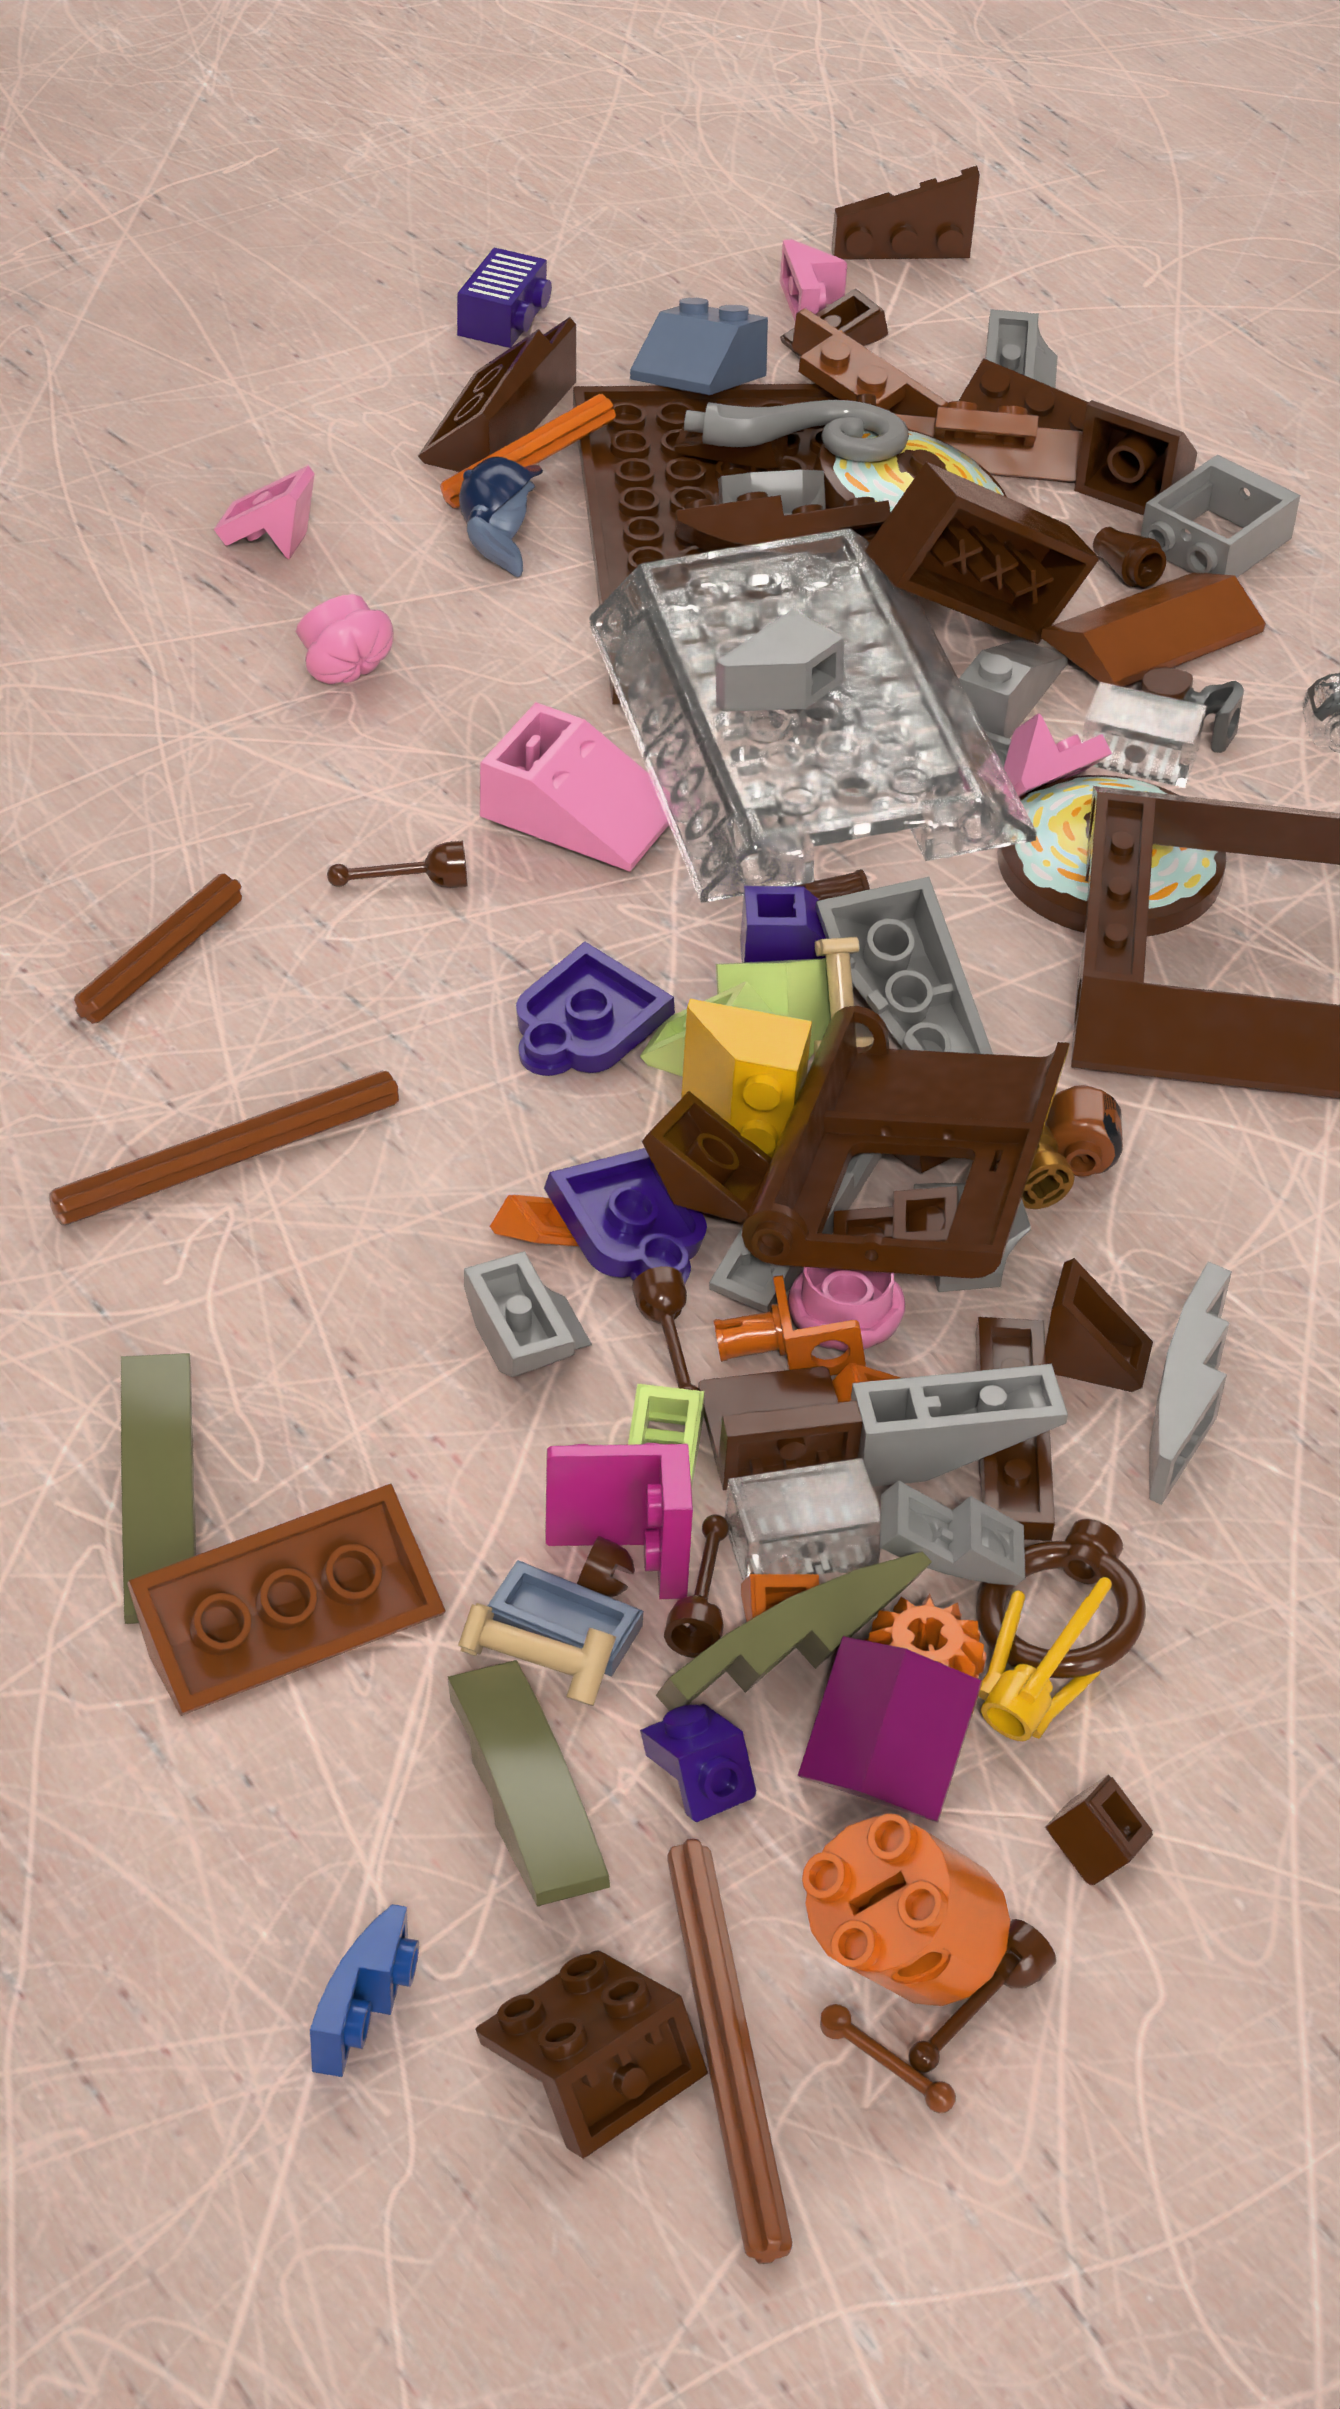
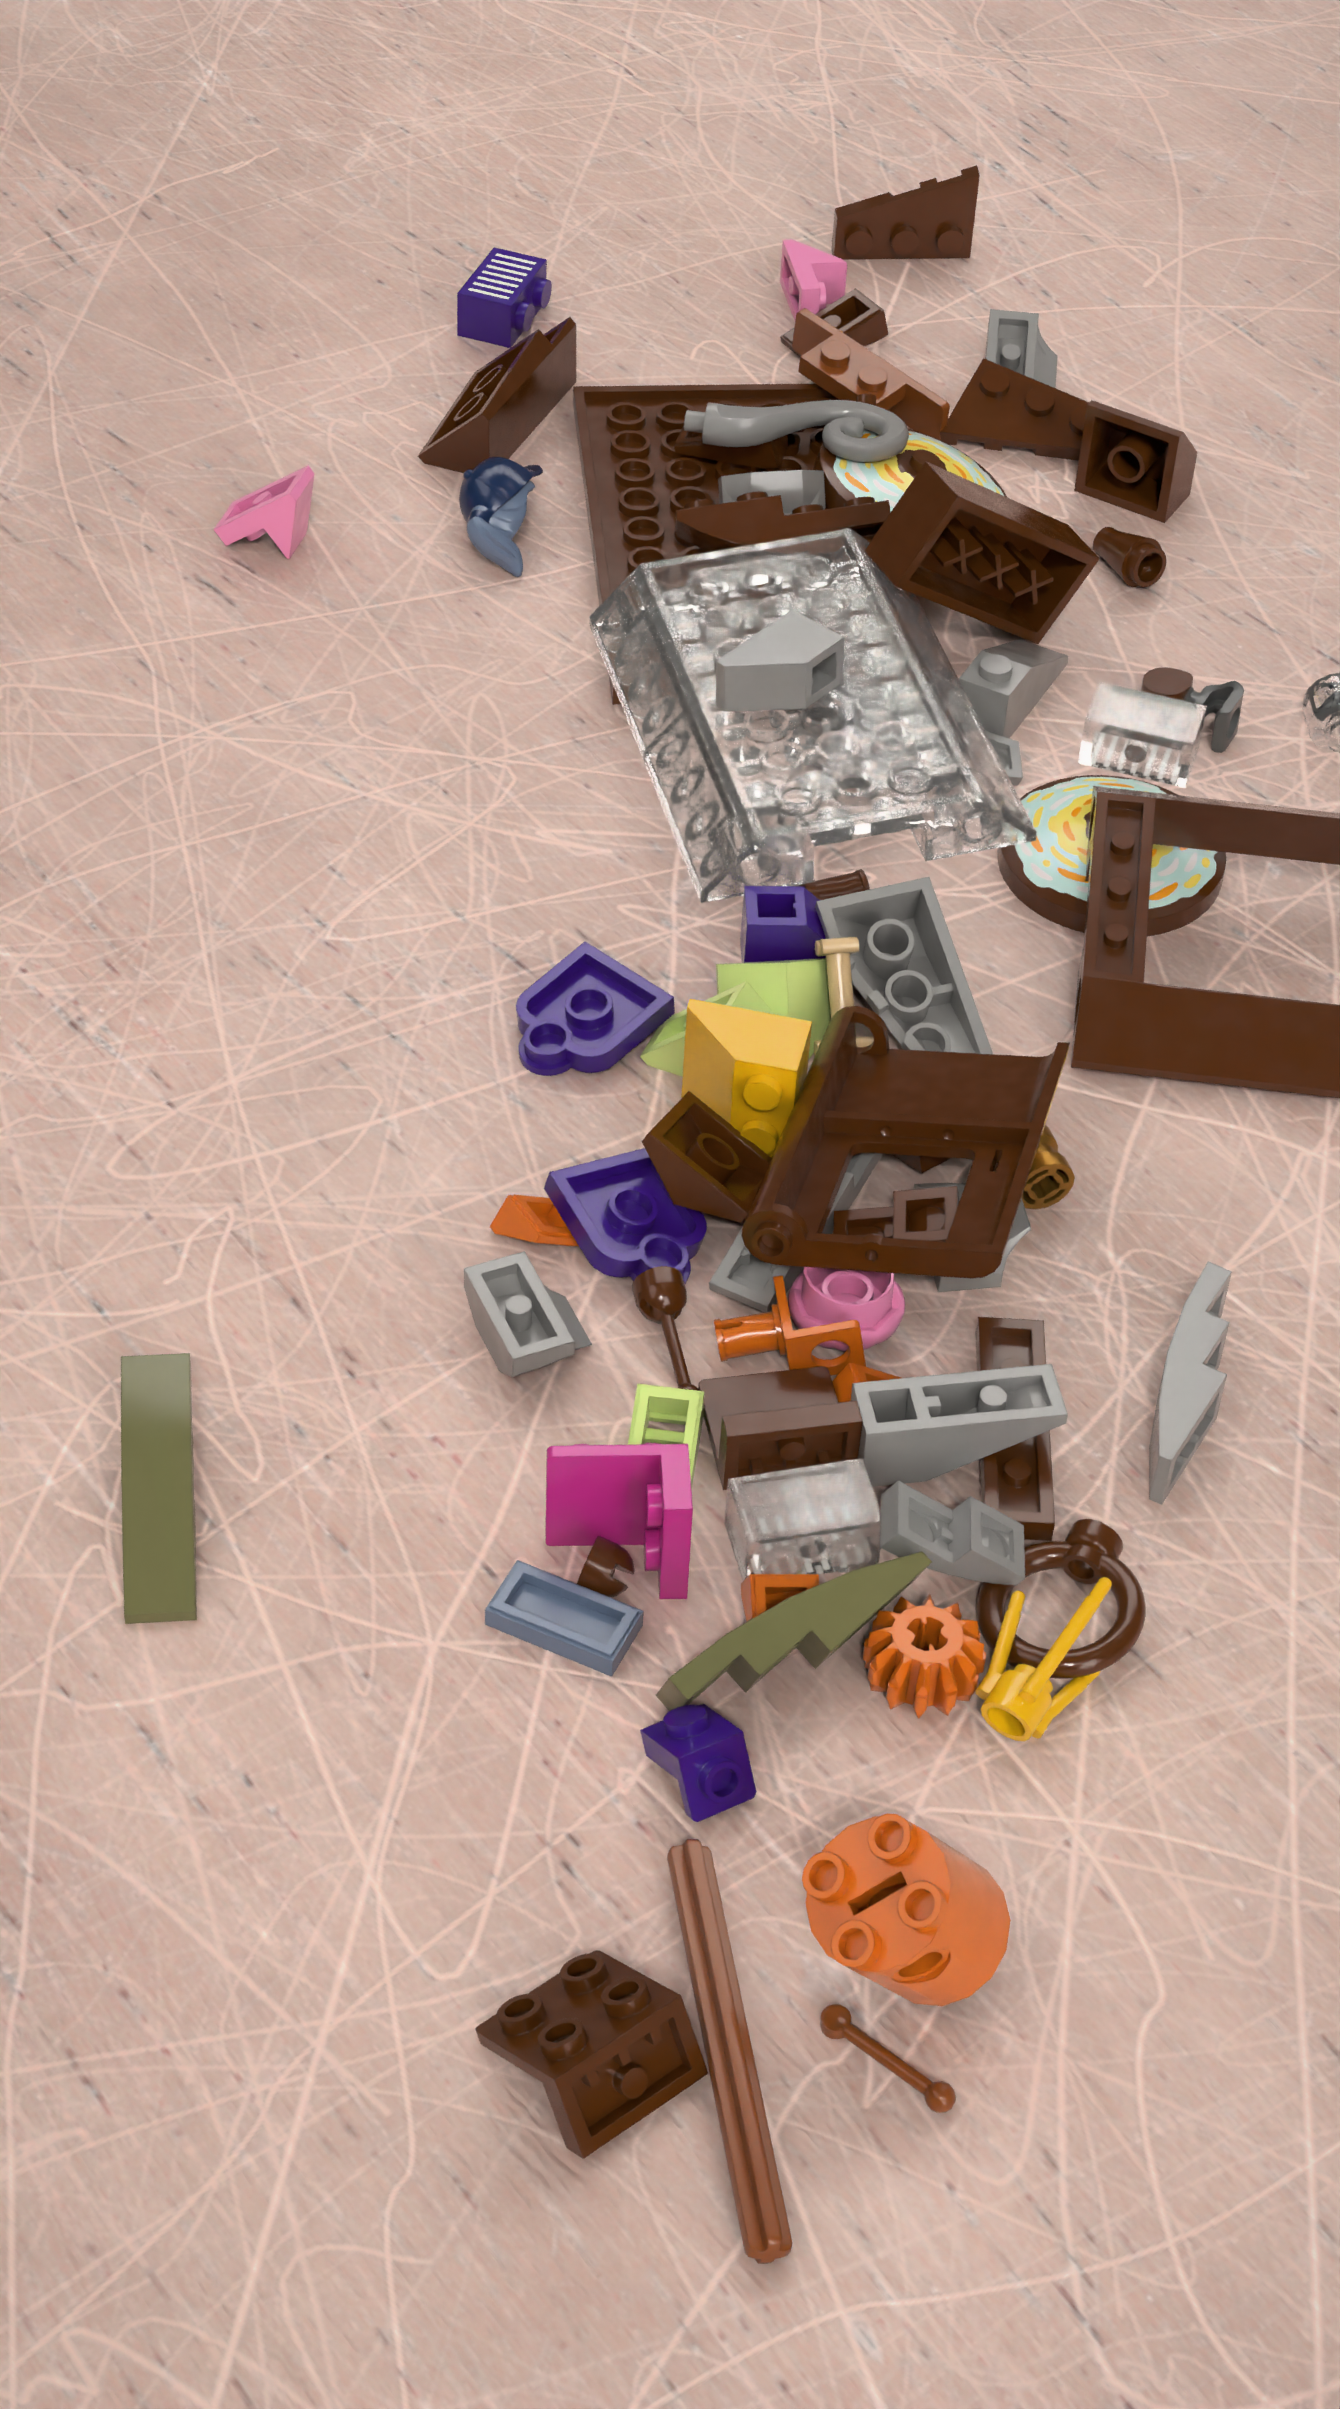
dark orange axle [49,1070,399,1225] -> none
dark orange axle [74,873,242,1024] -> none
dark orange slope [127,1483,446,1716] -> none
bright pink piece [296,594,394,684] -> none
blue slope [310,1904,419,2077] -> none
reddish brown hinge [327,840,468,888] -> none
orange axle [440,394,616,508] -> none
olive slope [448,1660,610,1907] -> none
tan piece [458,1603,616,1706] -> none
bright pink slope [480,702,683,871] -> none
sand blue slope [630,298,768,395] -> none
reddish brown hinge [664,1514,729,1658] -> none
magenta slope [798,1636,983,1823] -> none
dark orange bracket [896,401,1083,483] -> none
reddish brown hinge [908,1919,1056,2073] -> none
bright pink slope [995,714,1112,808] -> none
dark orange slope [1041,572,1266,691] -> none
dark orange head [1045,1085,1123,1177] -> none
reddish brown slope [1045,1258,1153,1392] -> none
reddish brown slope [1045,1774,1153,1885] -> none
light grey window [1141,455,1301,578] -> none

